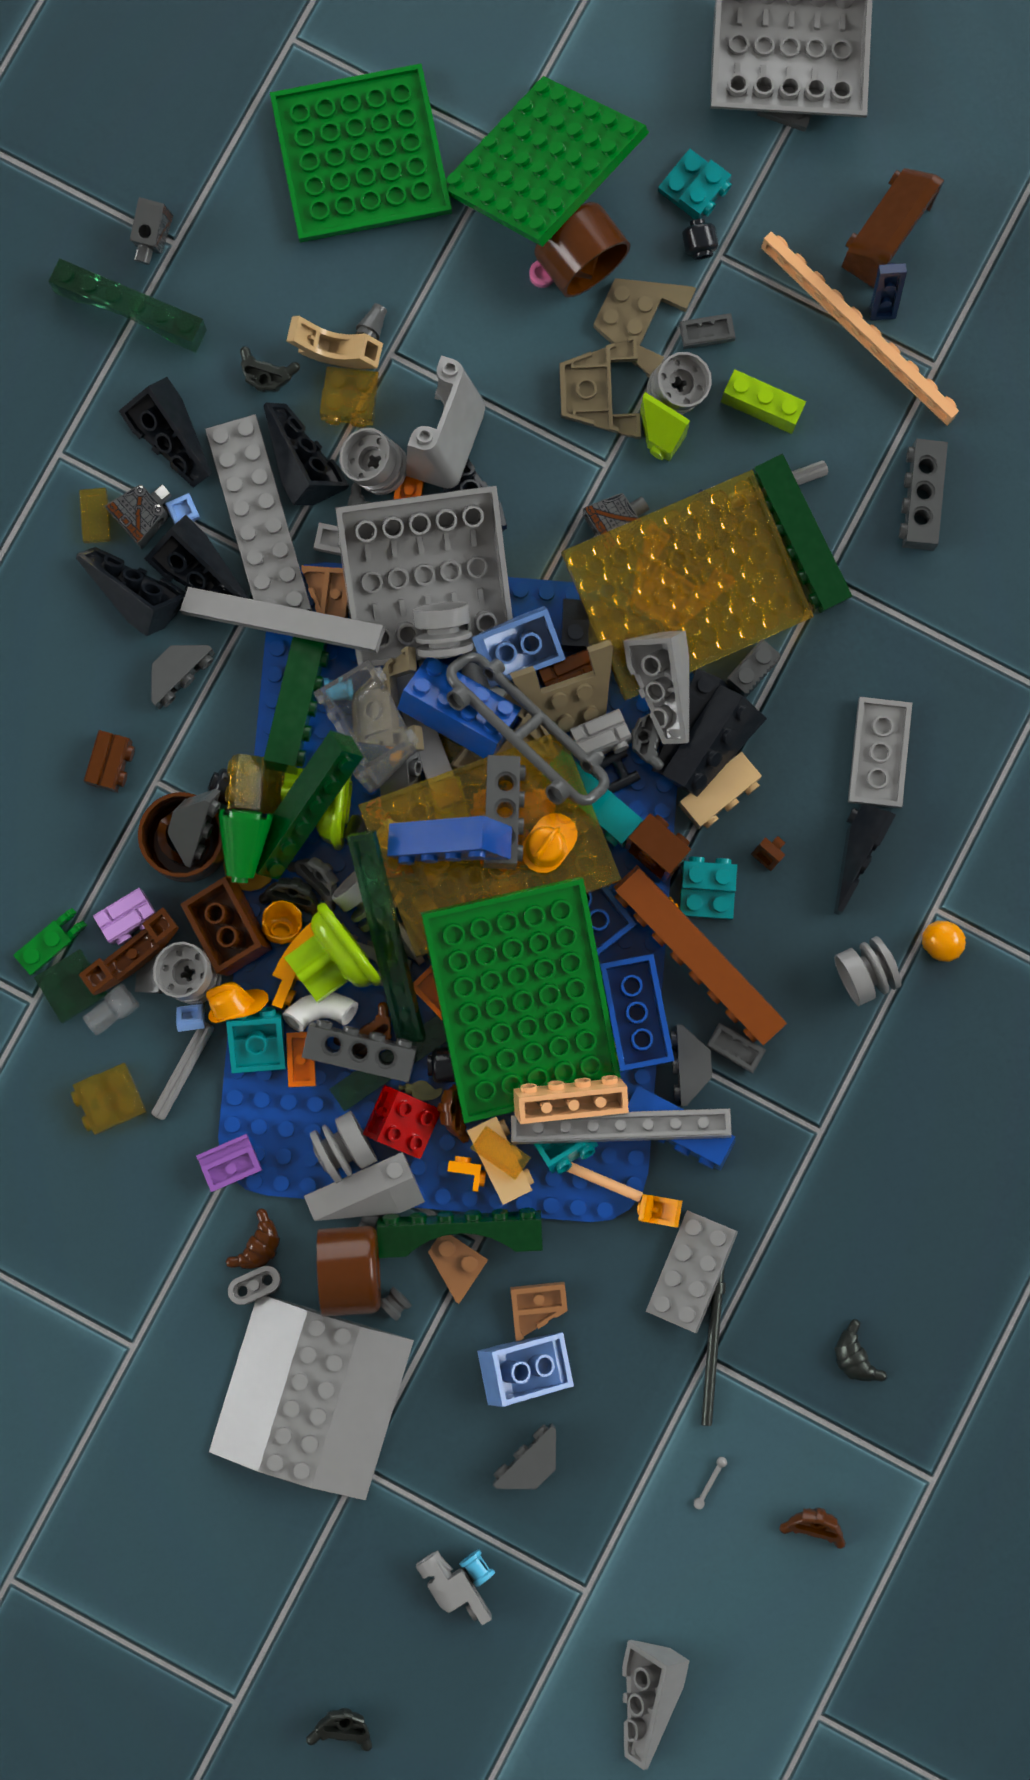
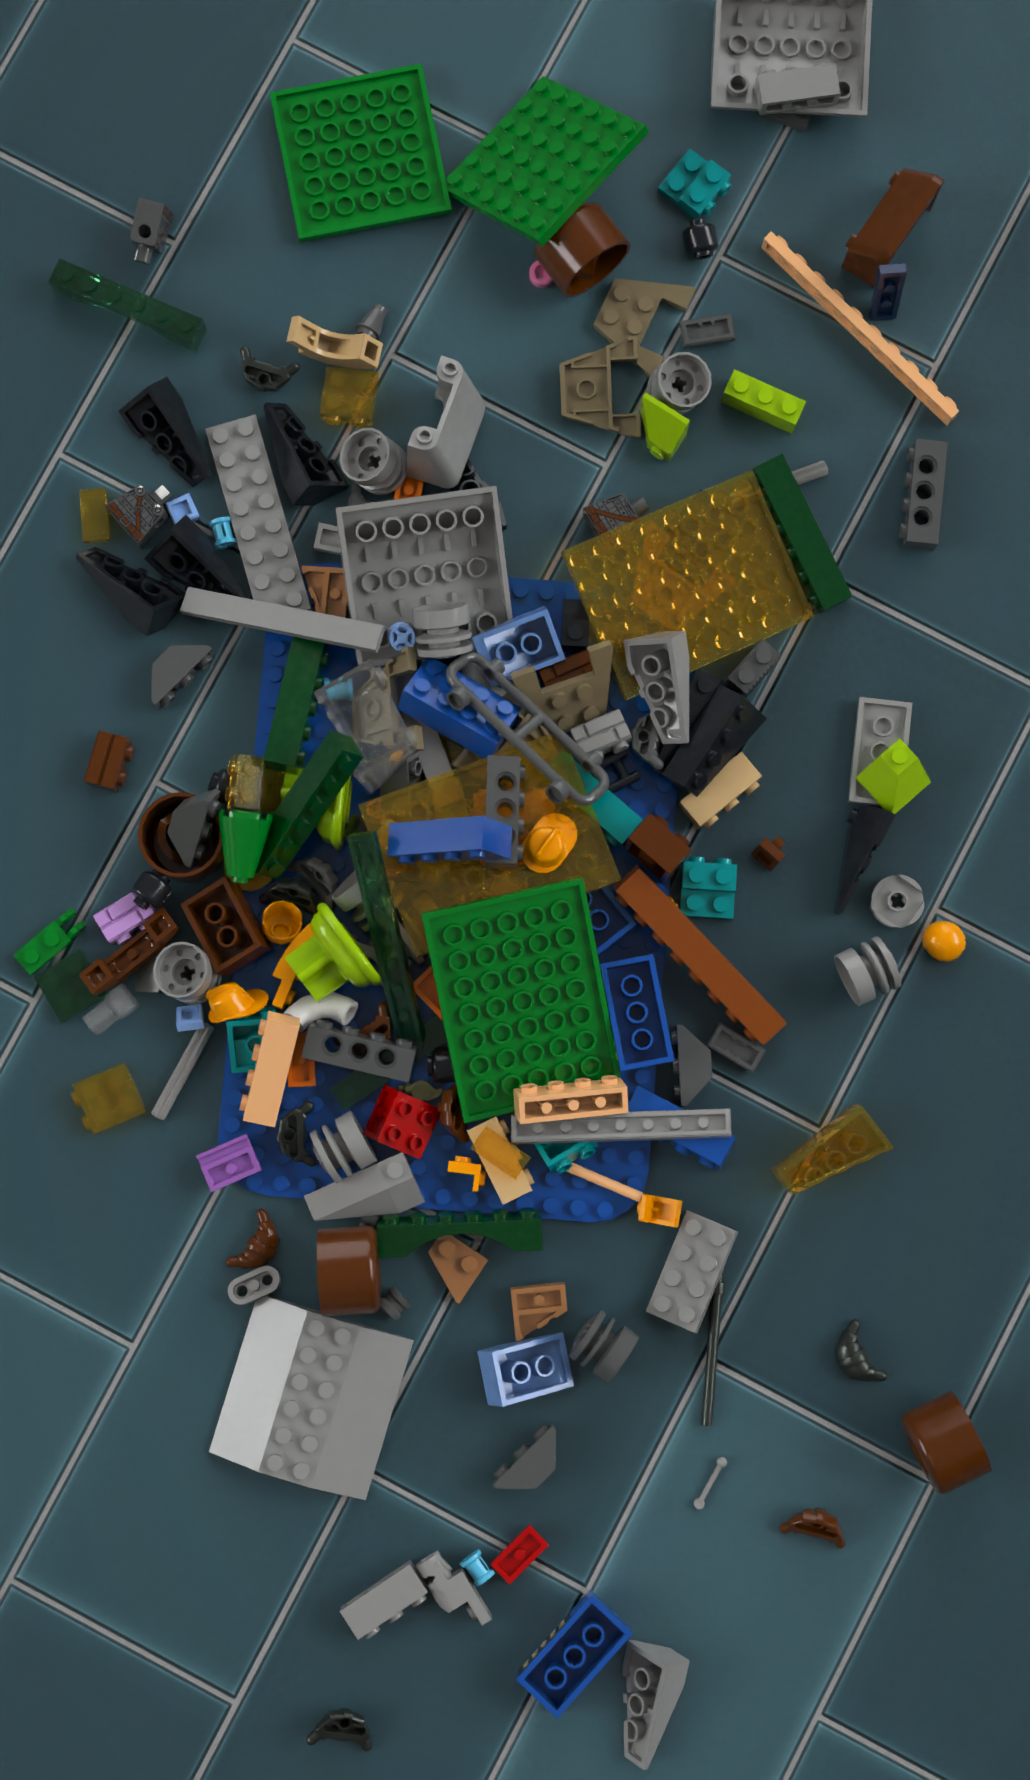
none -> black head [131,869,171,911]
none -> medium azure bush [208,517,237,550]
none -> light nougat brick [239,1011,300,1128]
none -> pearl dark grey piece [275,1101,317,1167]
none -> light grey brick [340,1559,428,1640]
none -> light blue wheel [387,622,416,651]
none -> red plate [490,1523,549,1585]
none -> blue brick [516,1589,633,1719]
none -> dark grey wheel [569,1309,639,1384]
none -> light grey brick [755,63,841,115]
none -> clear yellow wedge [771,1103,894,1195]
none -> lime slope [856,738,931,814]
none -> light grey plate [869,875,924,929]
none -> reddish brown piece [901,1391,992,1494]

